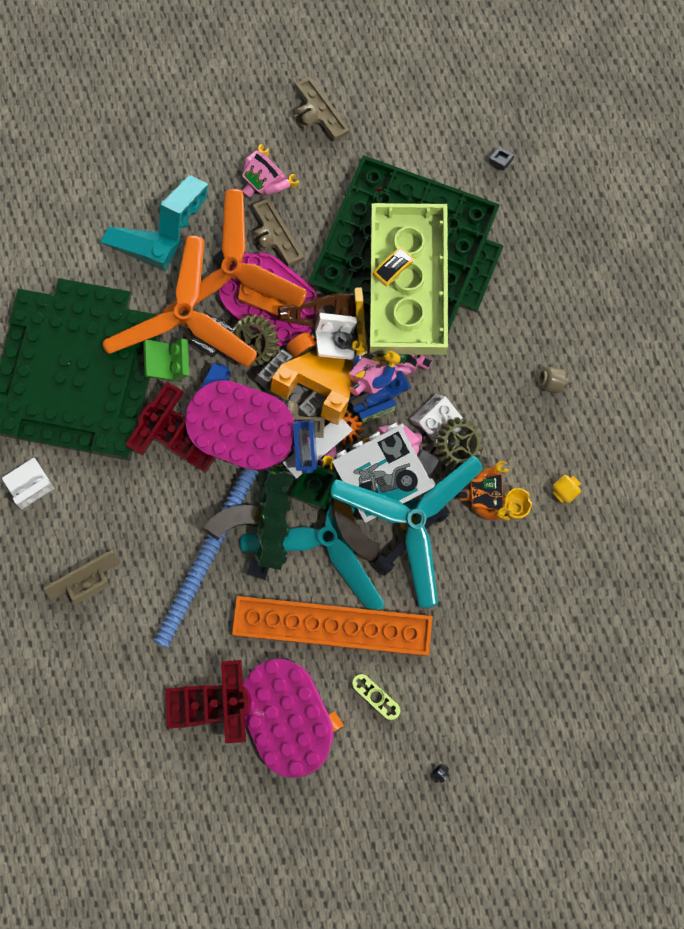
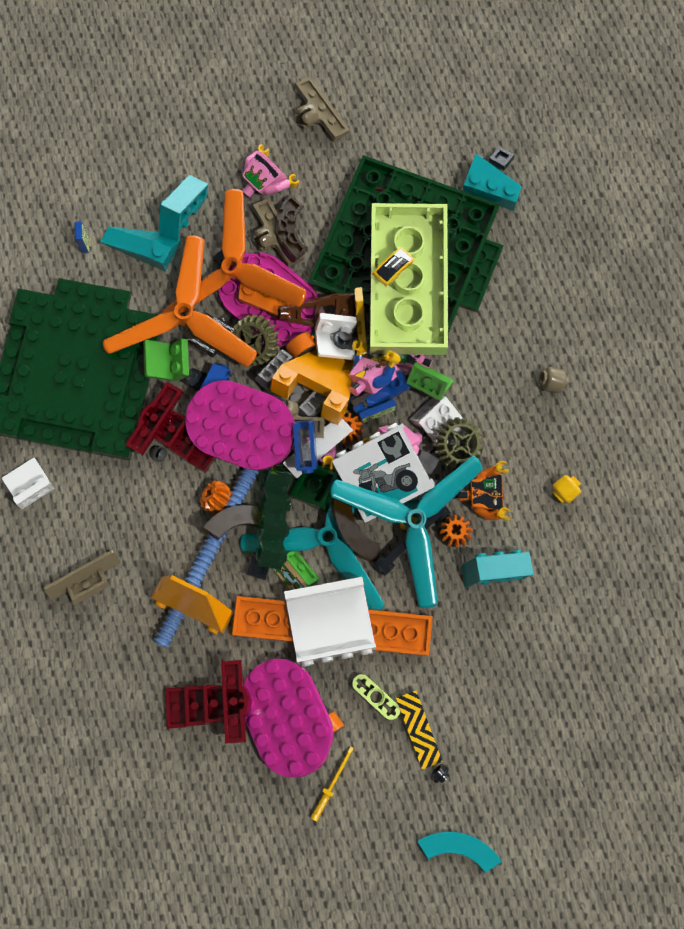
yellow hair [503,488,532,520] -> none
none -> blue tile [74,221,89,253]
none -> dark grey hinge [151,446,167,462]
none -> light orange wedge [151,575,234,635]
none -> black slope [184,368,208,390]
none -> orange gear [199,480,232,514]
none -> panel [273,551,319,590]
none -> dark brown tile [276,195,307,263]
none -> white panel [284,577,376,667]
none -> yellow sword [310,747,354,822]
none -> sticker [396,690,443,769]
none -> bright green bracket [407,362,454,400]
none -> teal tile [417,832,502,873]
none -> orange gear [439,515,473,548]
none -> wedge [461,550,534,588]
none -> teal wedge [463,154,522,211]

